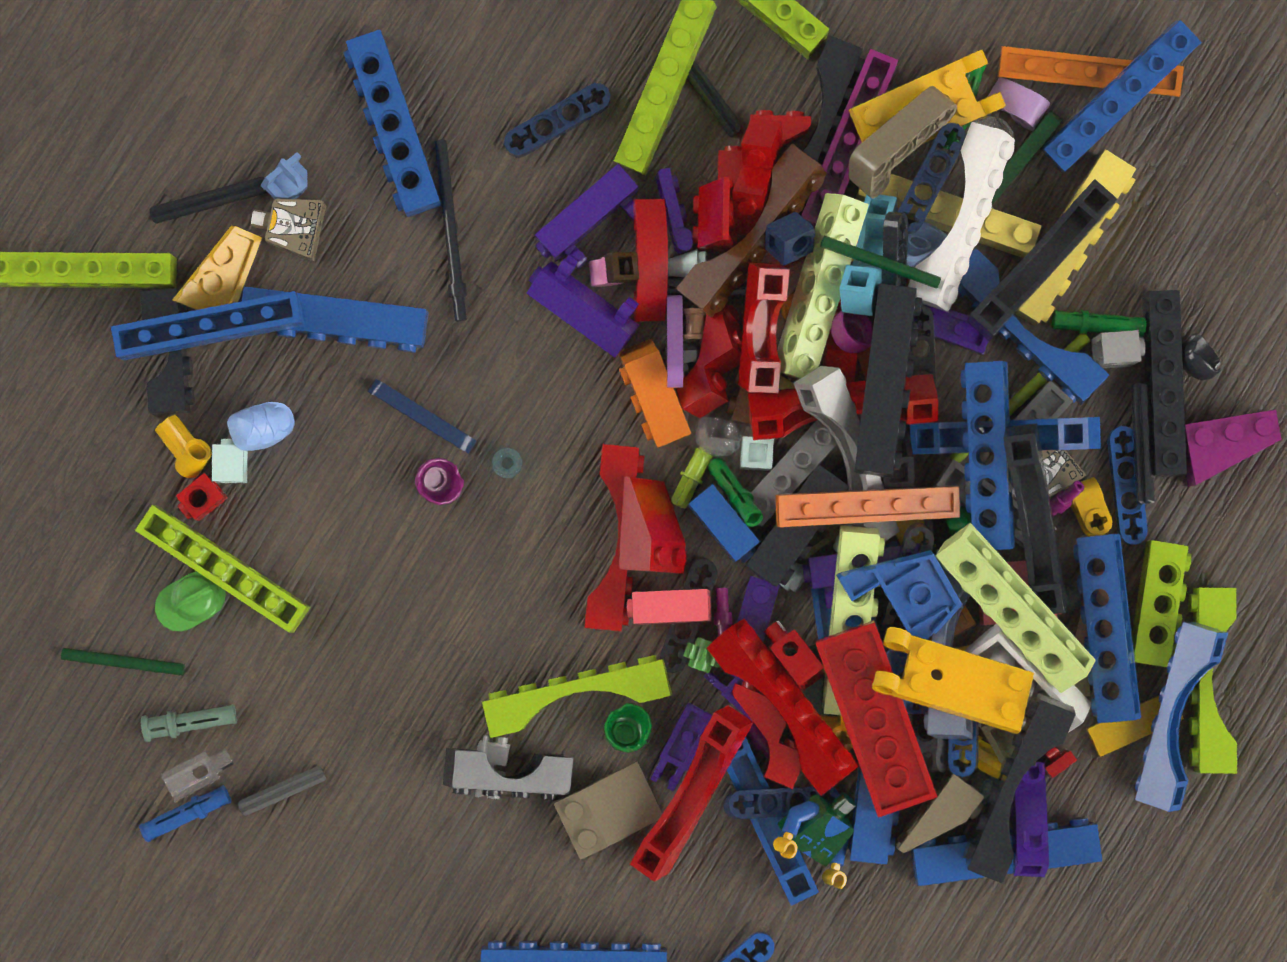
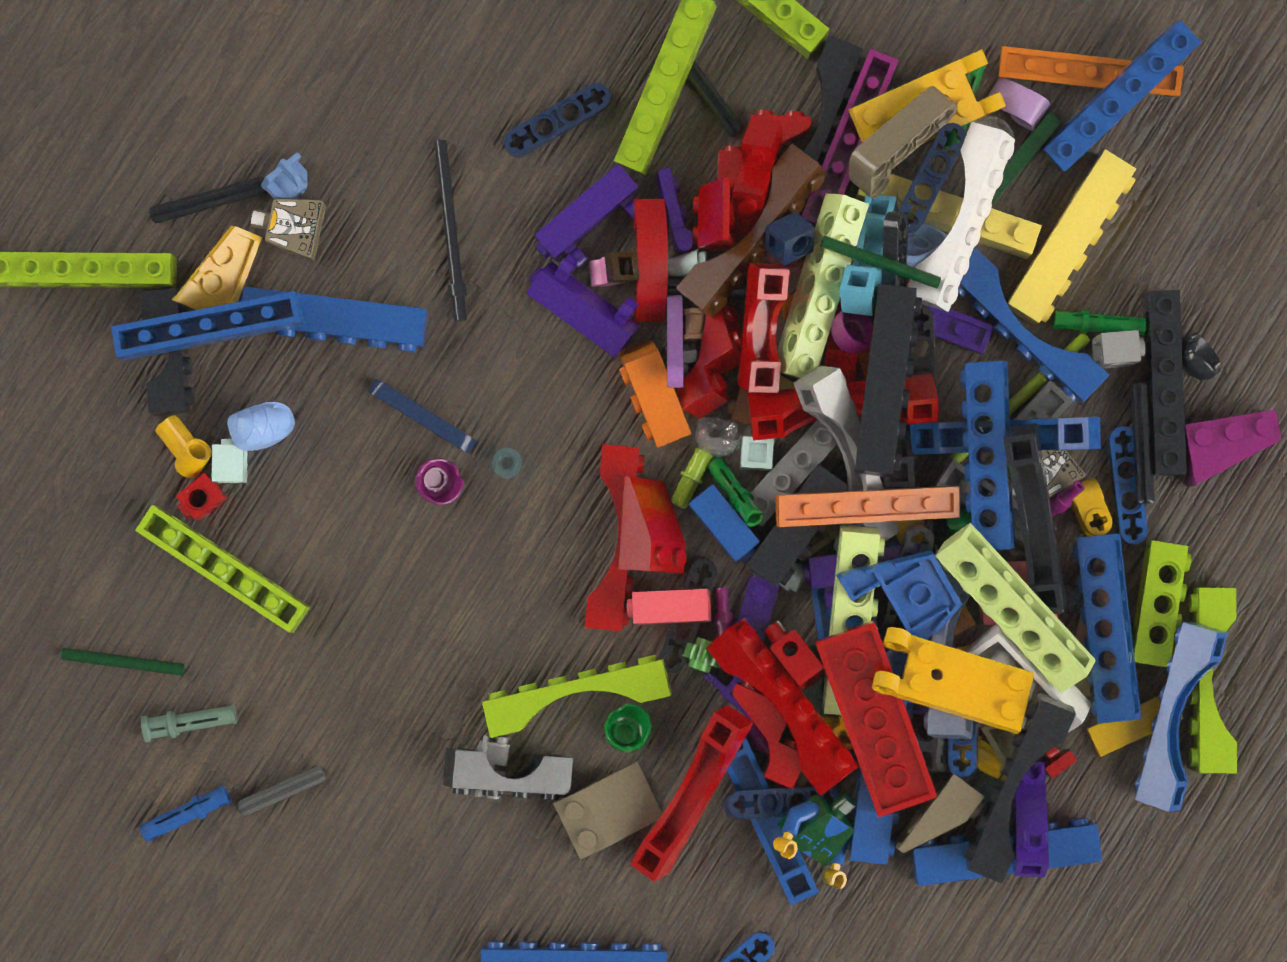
bright green piece [155,572,226,632] -> none
clear torso [160,749,234,803] -> none
blue brick [343,29,442,217] -> none
dark purple hinge [650,702,712,791] -> none
black arch [967,179,1118,342] -> none

